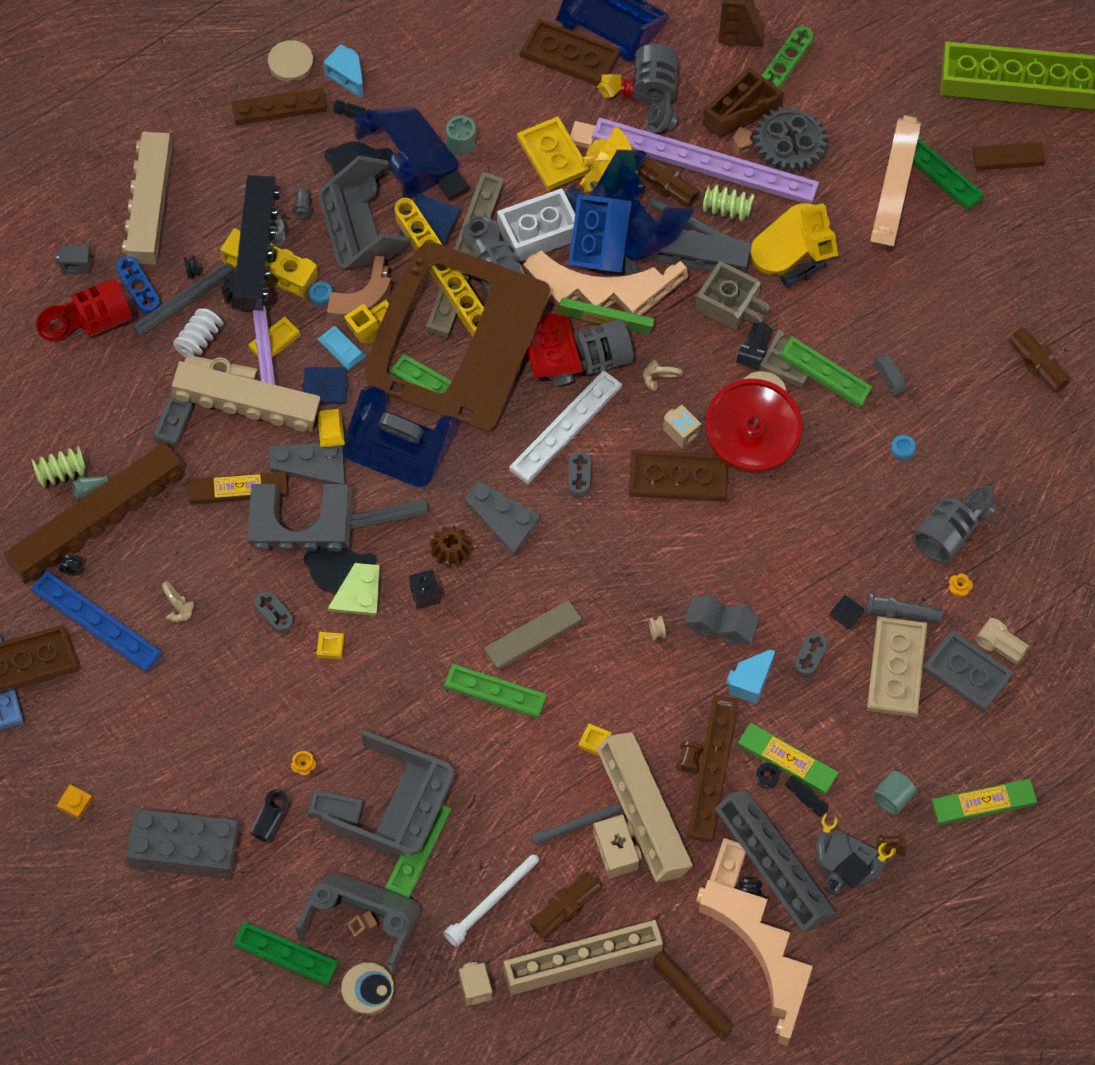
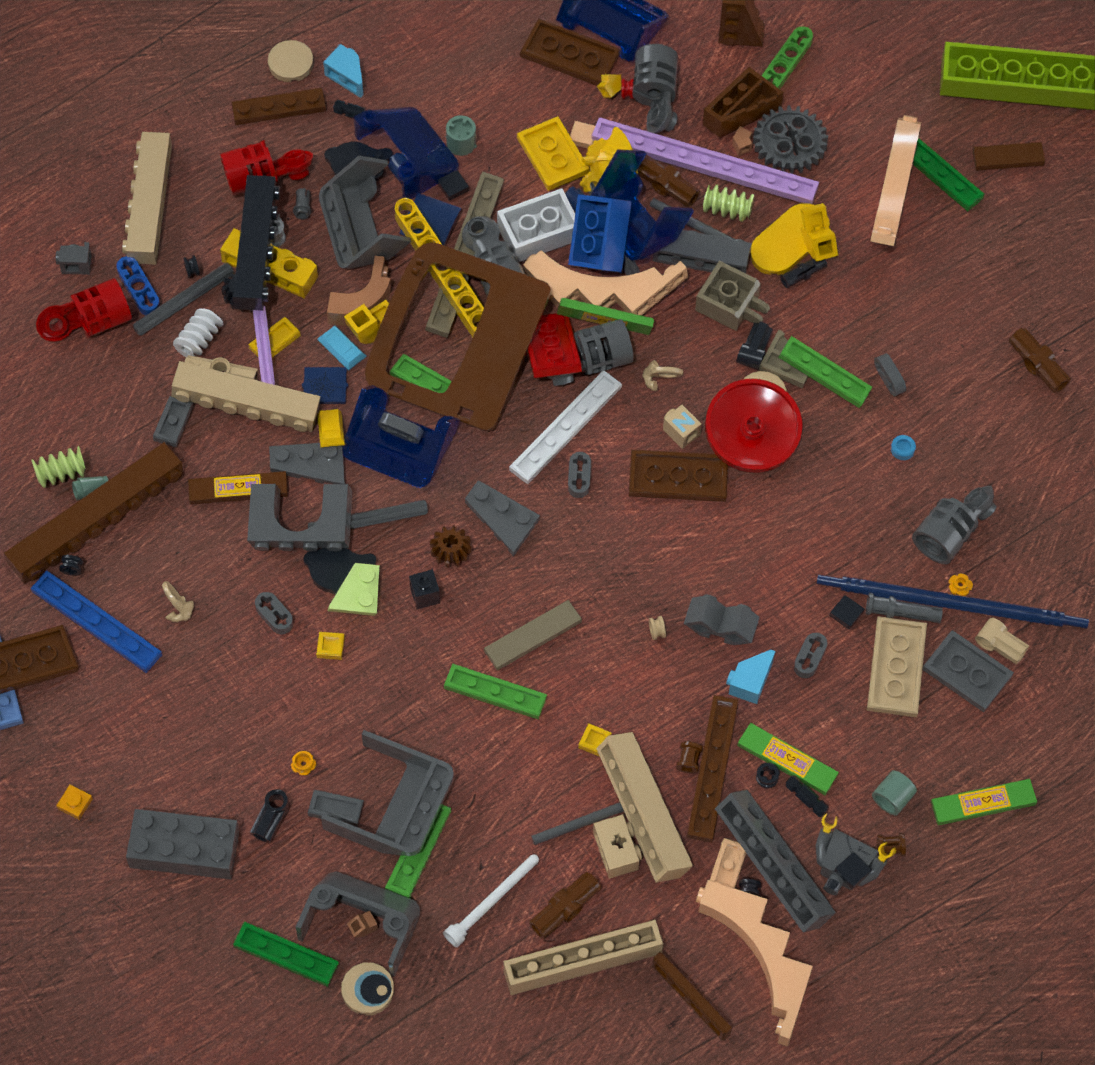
dark azure tile [309,282,333,306] -> none
tan brick [459,962,492,1006] -> none
none -> red cylinder [220,140,313,196]
none -> dark blue axle [816,574,1089,629]

